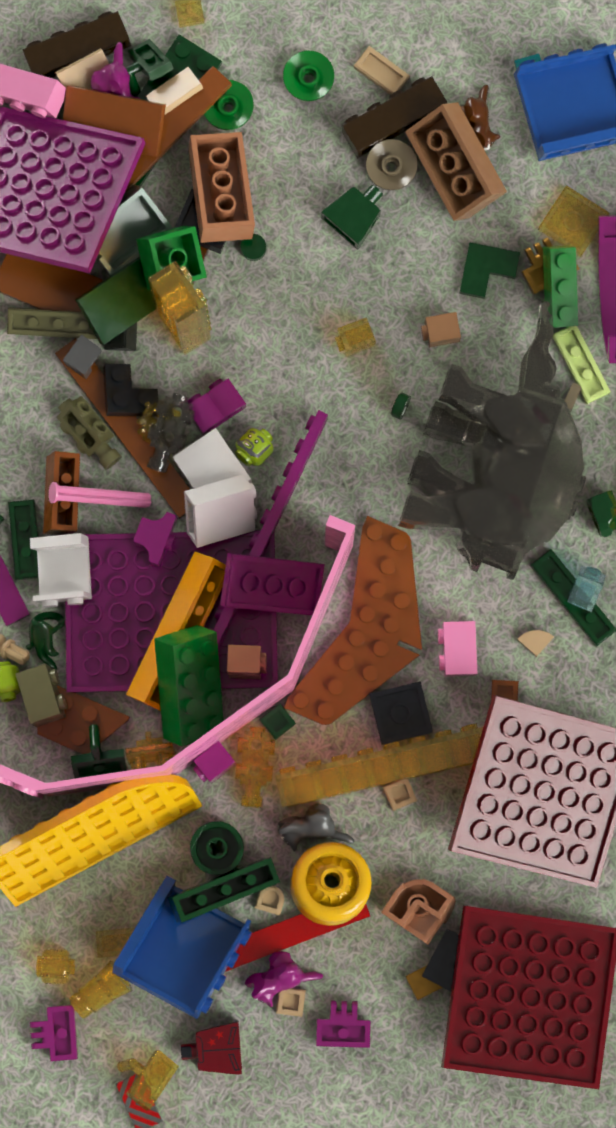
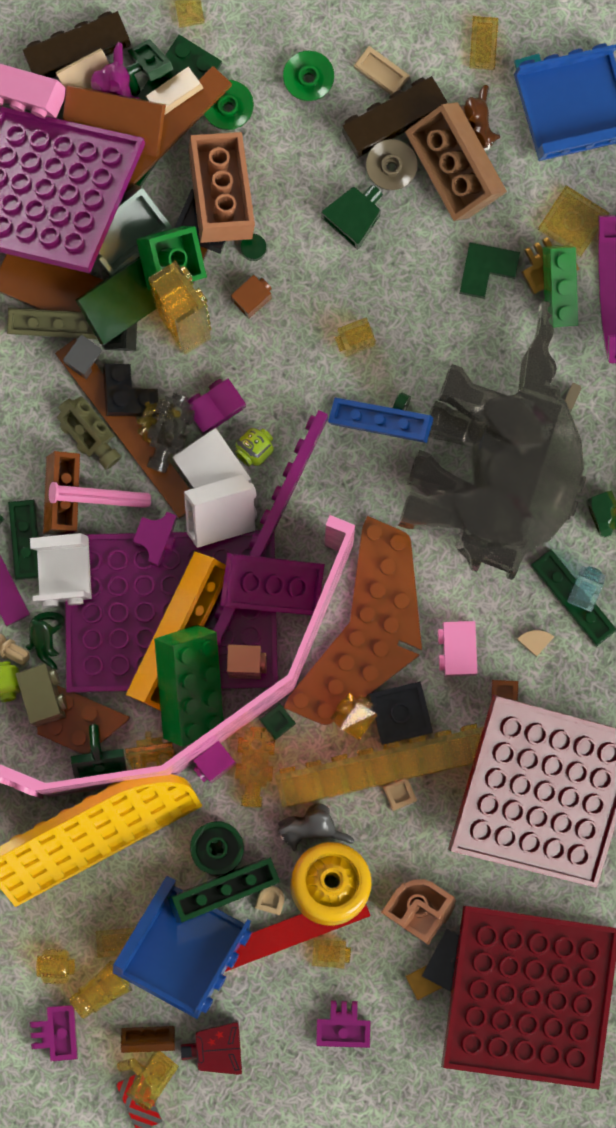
magenta animal [245,951,323,1007] -> none
tan tile [276,988,306,1017] -> none
medium nougat brick [421,312,461,348] -> none
yellowish green tile [552,326,611,404] -> none
none -> reddish brown plate [121,1026,175,1053]
none -> dark orange brick [231,275,272,319]
none -> clear yellow bracket [312,939,351,968]
none -> blue plate [328,397,434,443]
none -> clear yellow brick [331,693,377,740]
none -> clear yellow tile [469,16,498,70]

